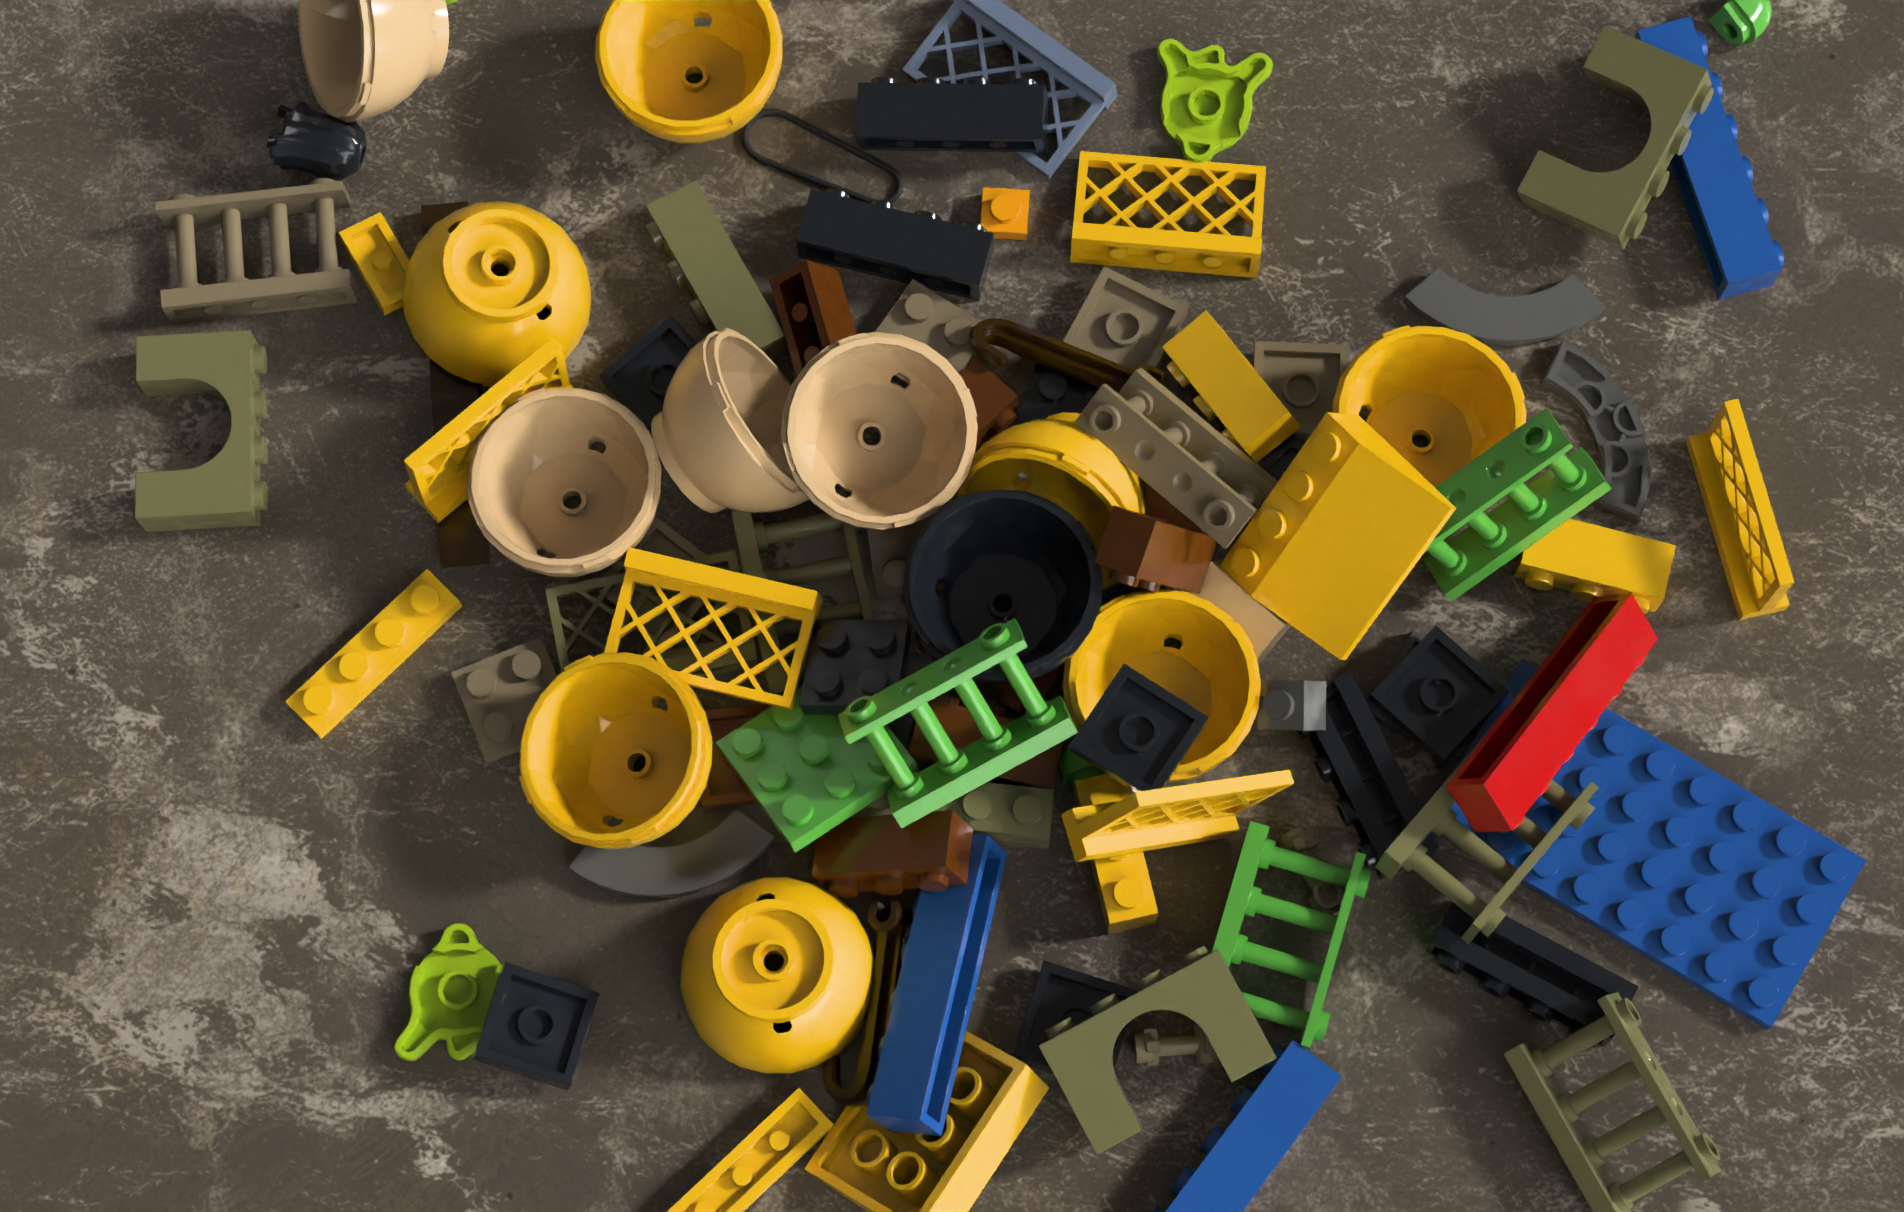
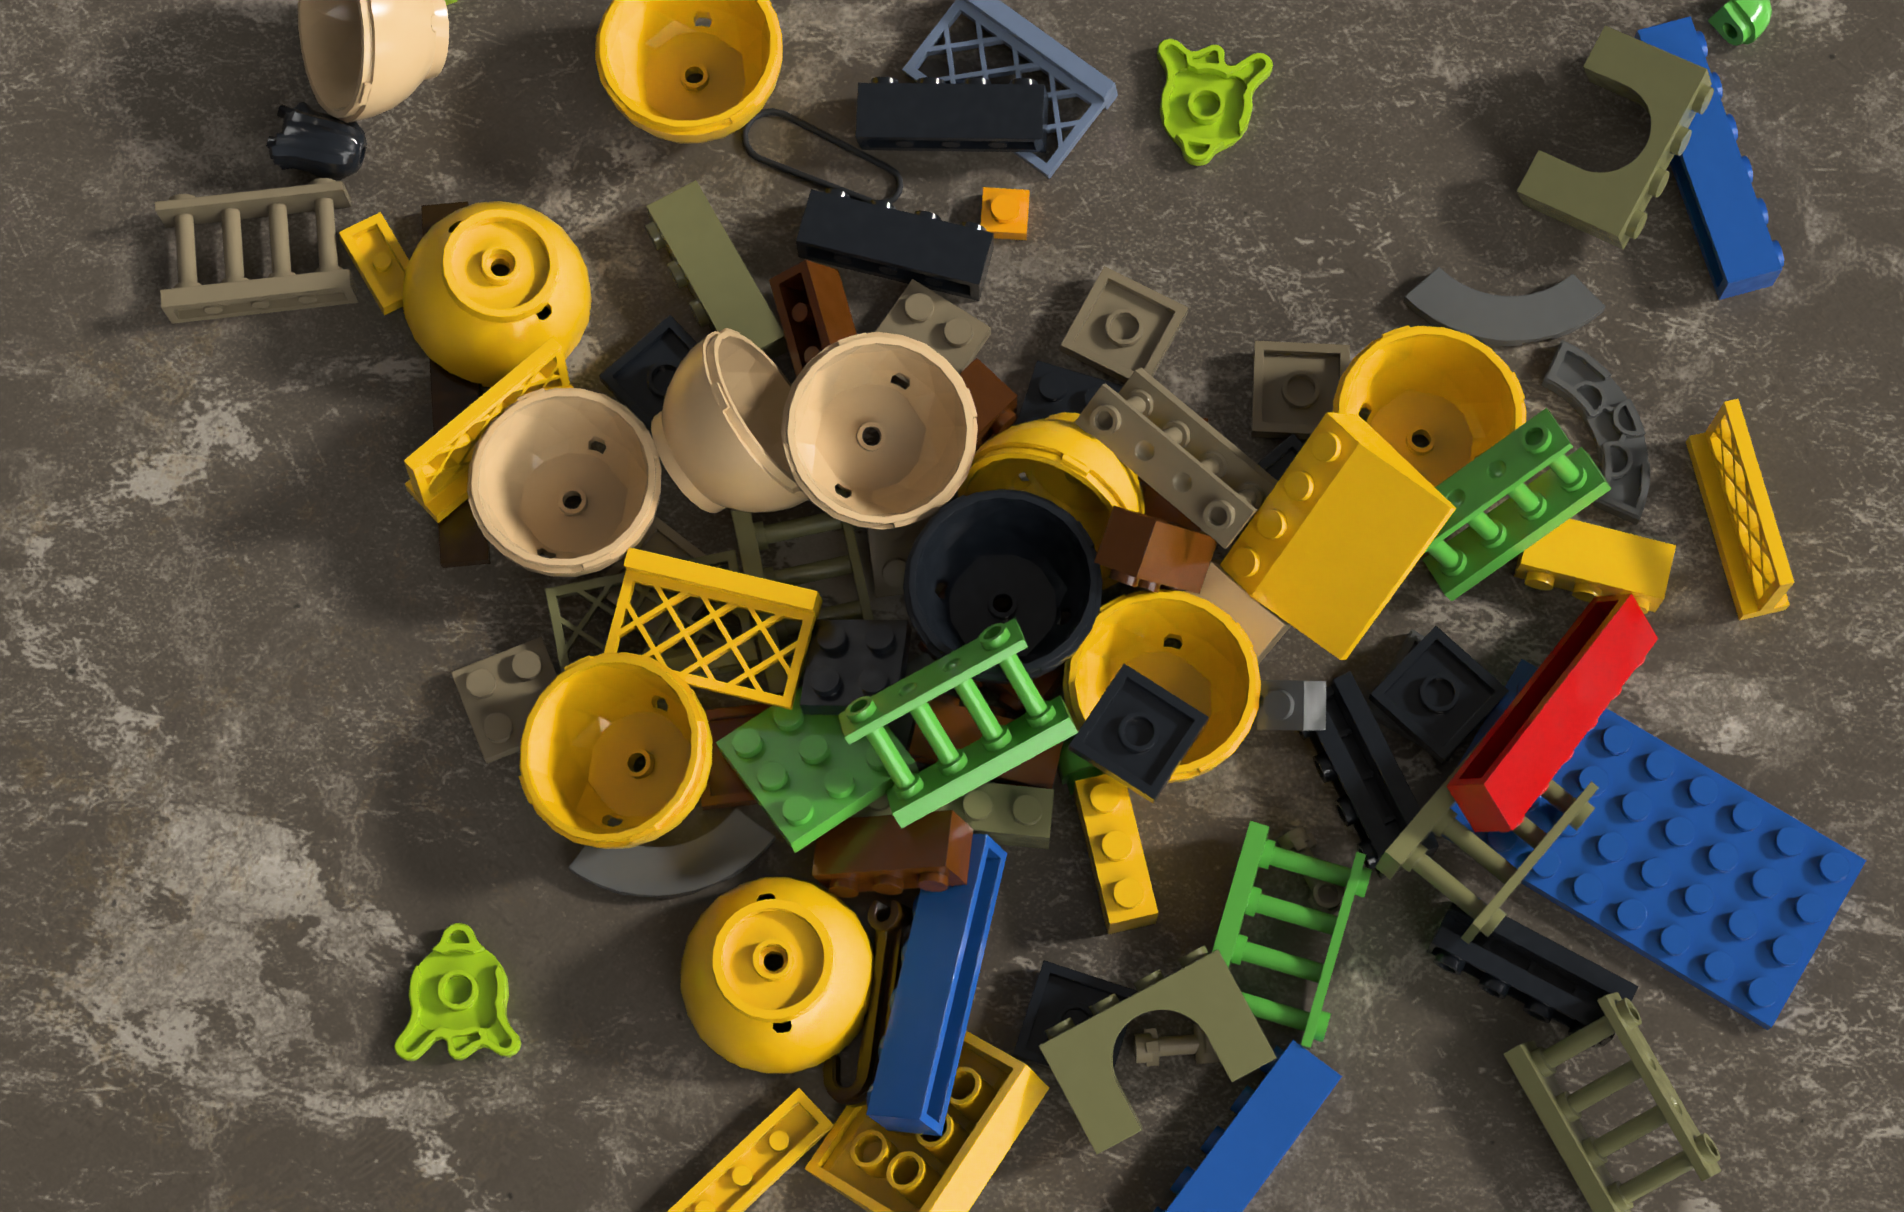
olive arch [135,330,268,532] -> none
yellow plate [285,569,462,739] -> none
black plate [472,962,599,1090] -> none
dark brown piece [967,318,1164,393] -> none
yellow fence [1061,770,1294,862] -> none
yellow fence [1070,151,1266,278] -> none
yellow brick [1162,310,1301,463] -> none

